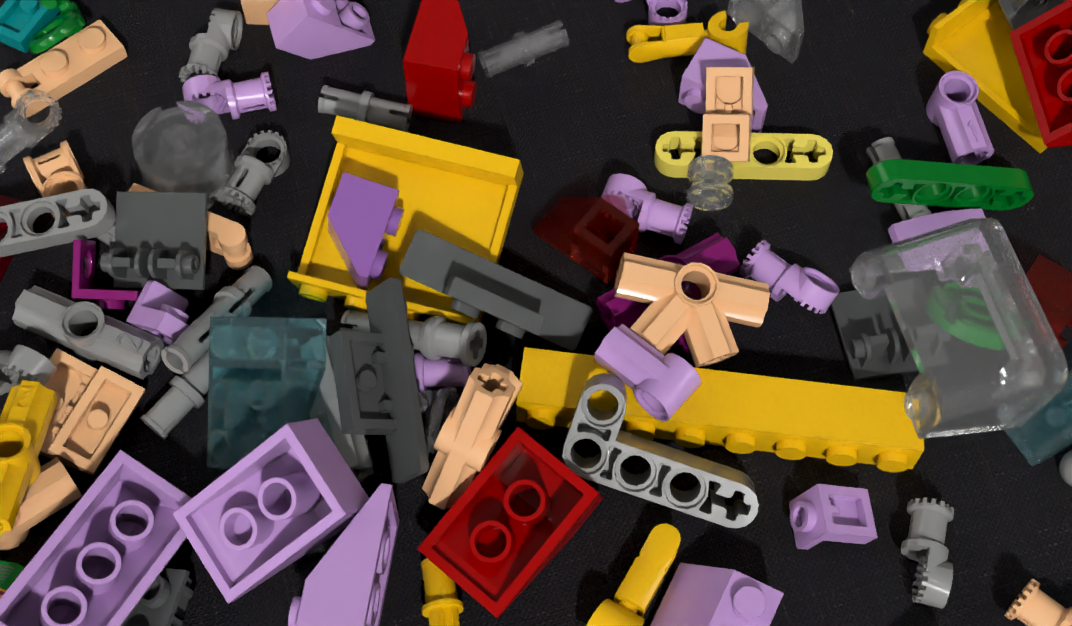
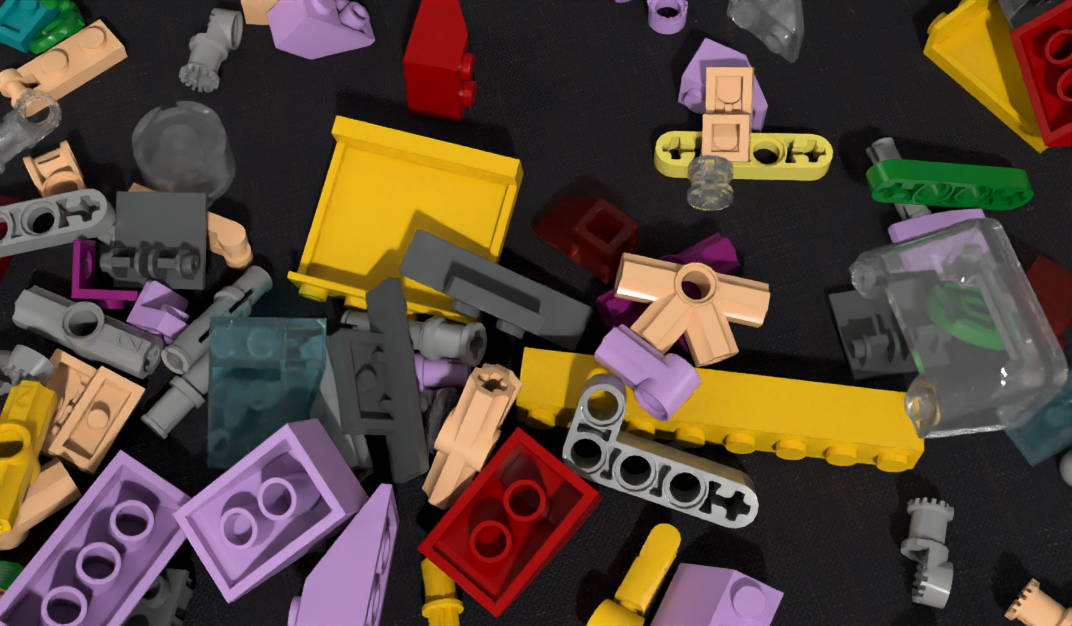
lavender connector [182,72,277,120] -> none
light grey connector [215,130,290,216] -> none
light grey pin [318,84,413,132] -> none
medium lavender slope [327,172,404,291] -> none
clear pin [478,19,569,78] -> none
lavender connector [600,173,693,245] -> none
yellow piece [626,10,749,63] -> none
lavender connector [739,240,840,314] -> none
lavender bracket [789,484,878,550] -> none
lavender piece [926,71,994,165] -> none

